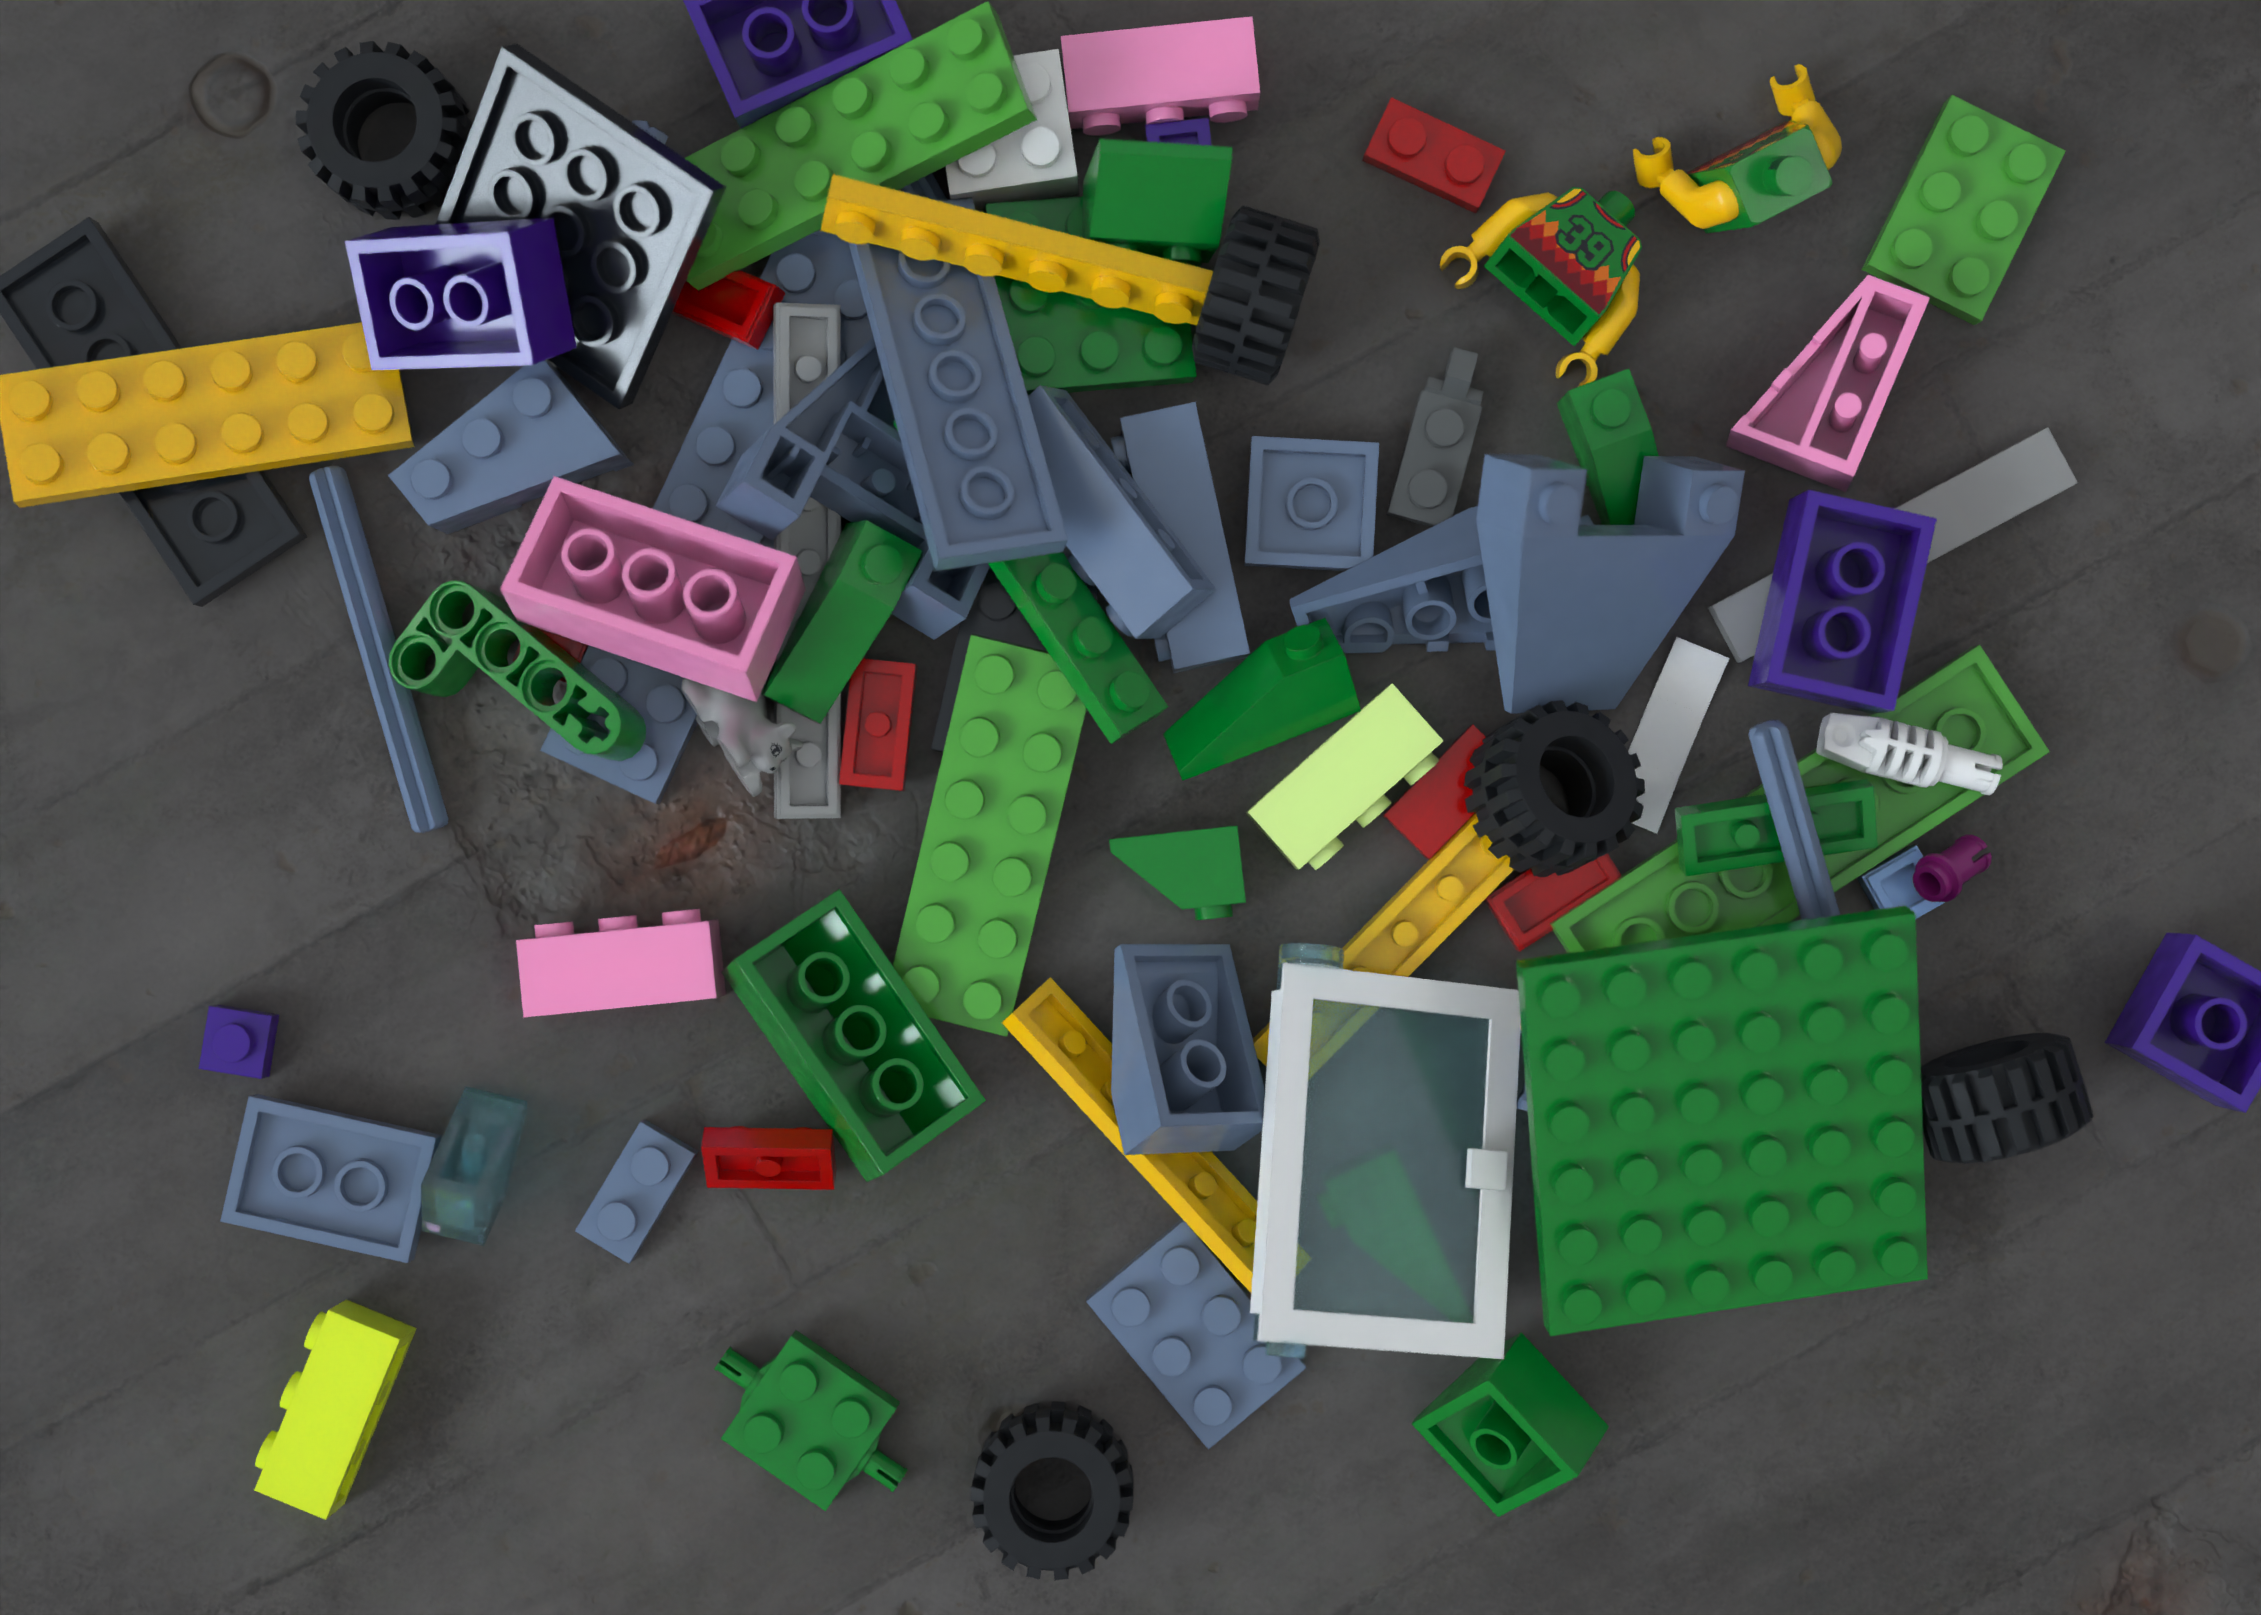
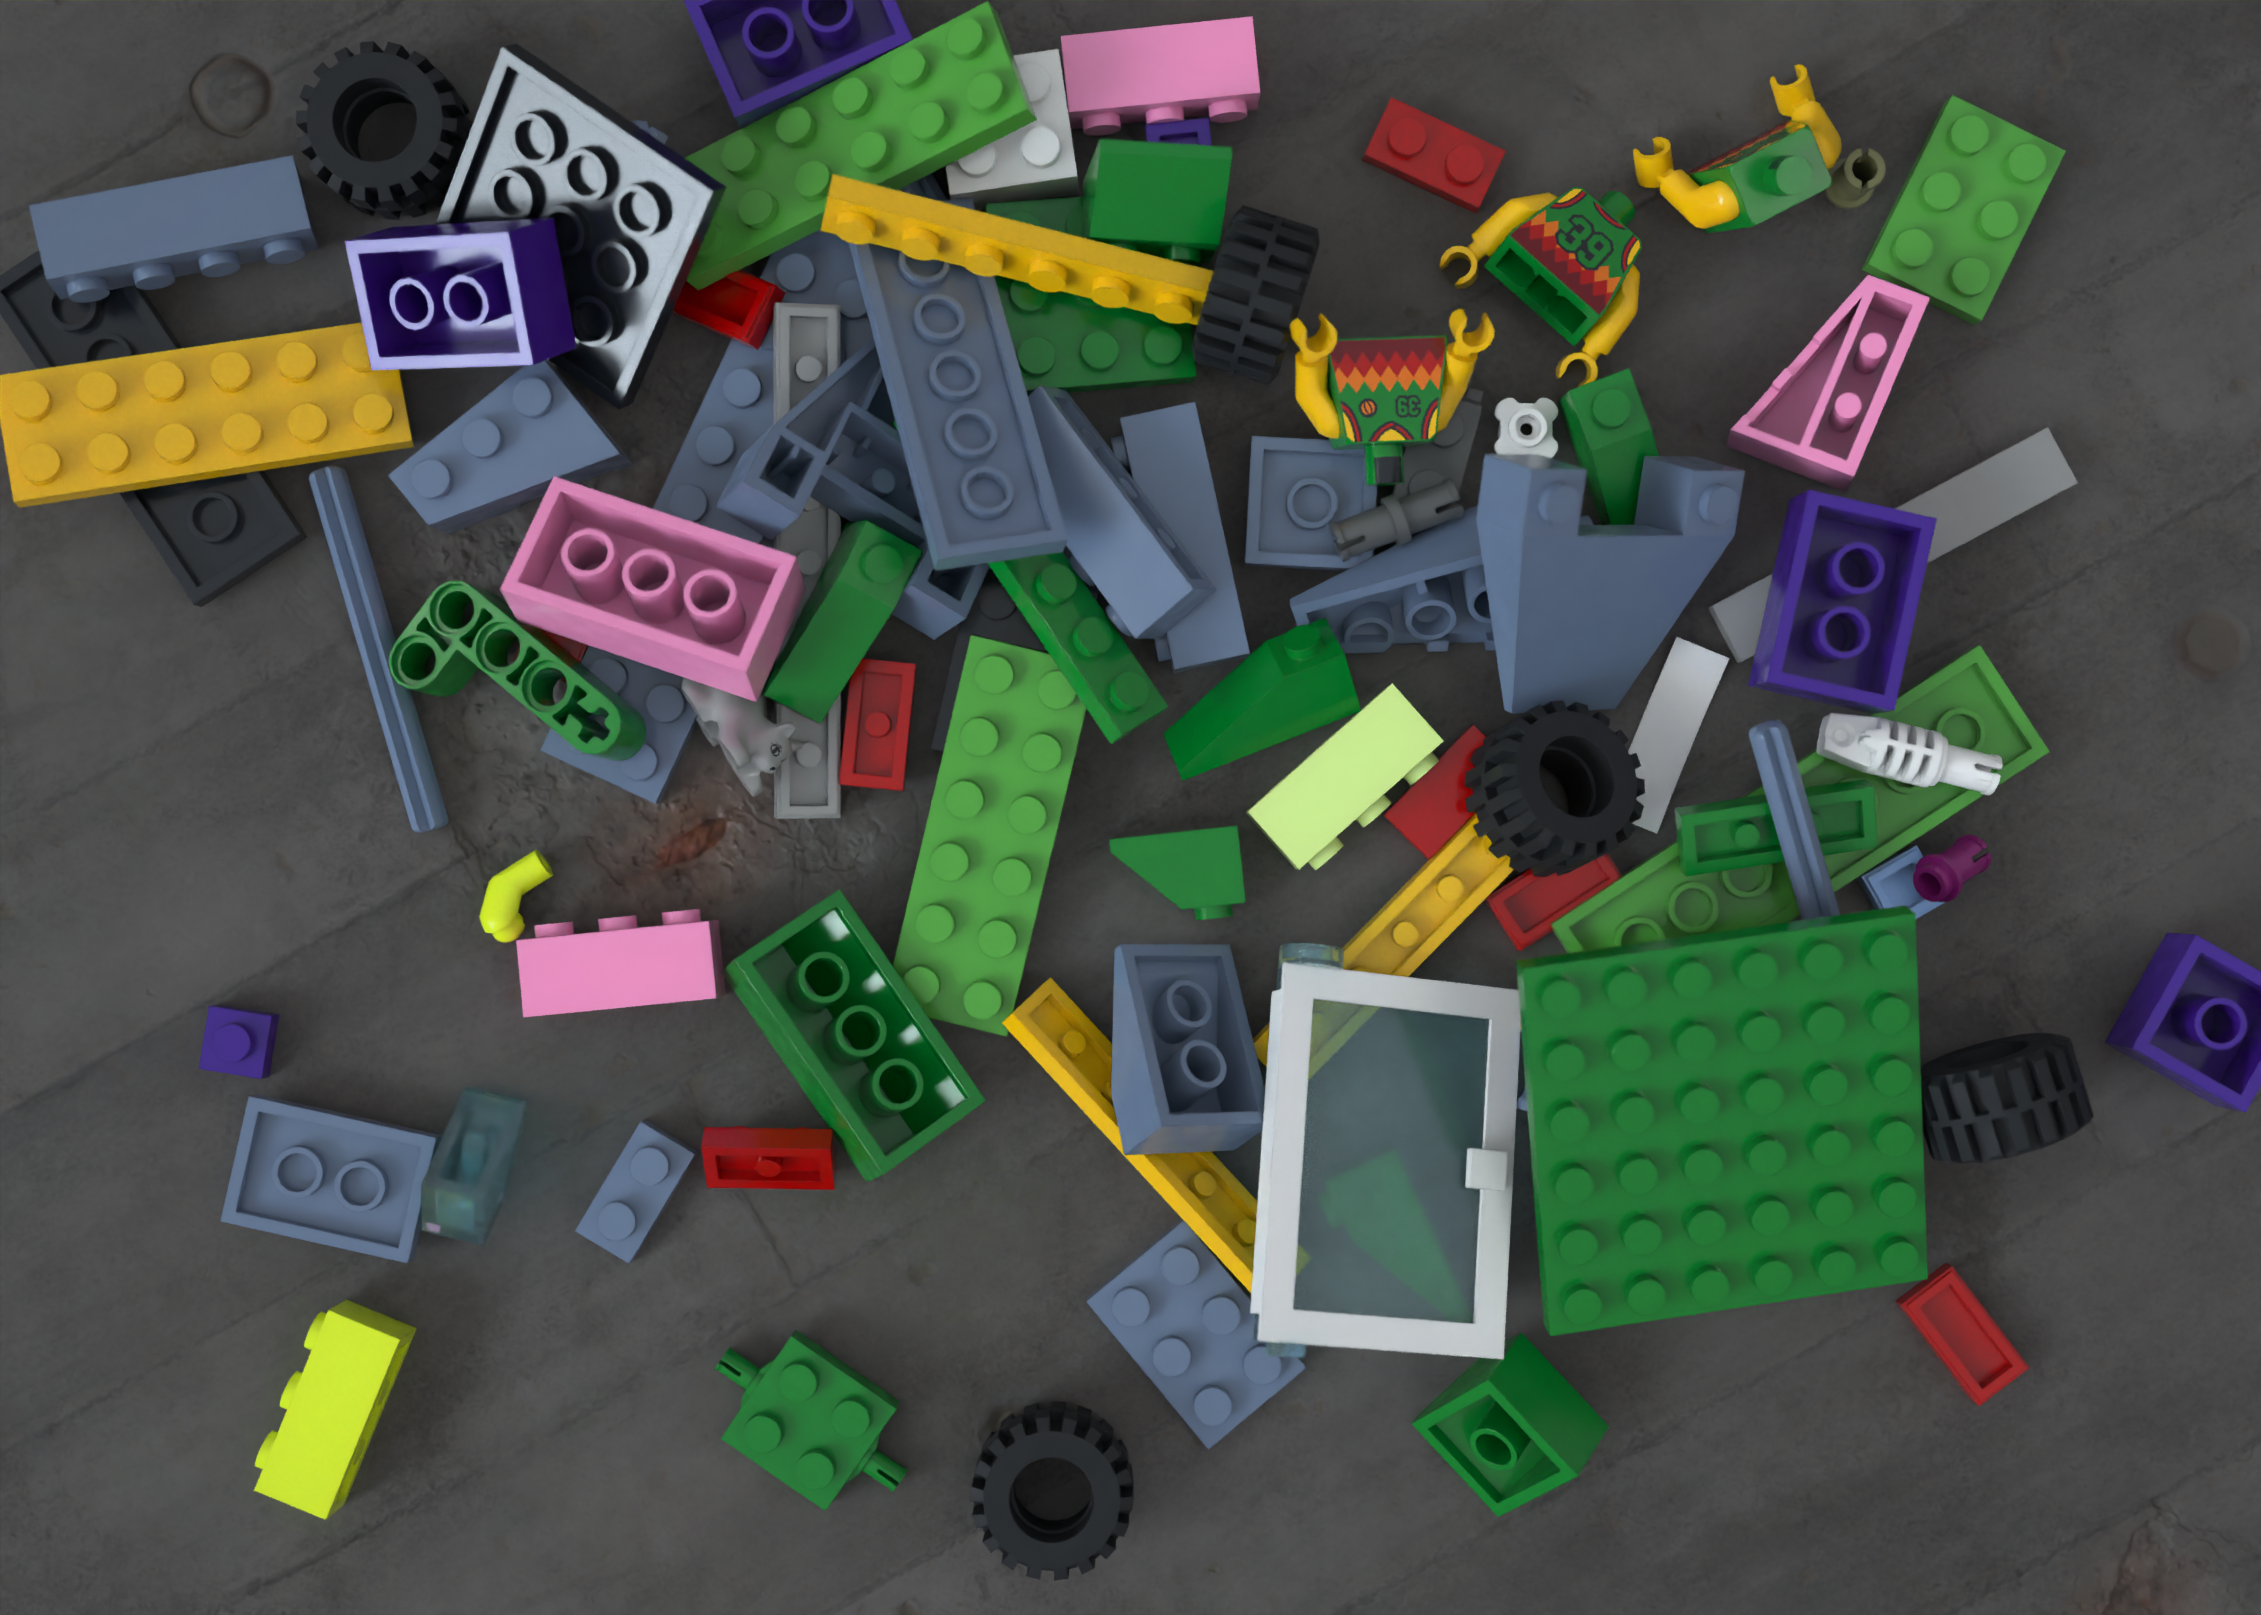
none -> sand blue brick [29,155,319,303]
none -> neon yellow arm [479,850,553,943]
none -> torso [1289,309,1494,486]
none -> dark grey pin [1329,478,1464,562]
none -> white plate [1494,398,1558,458]
none -> olive pin [1824,148,1886,209]
none -> red tile [1896,1263,2030,1406]

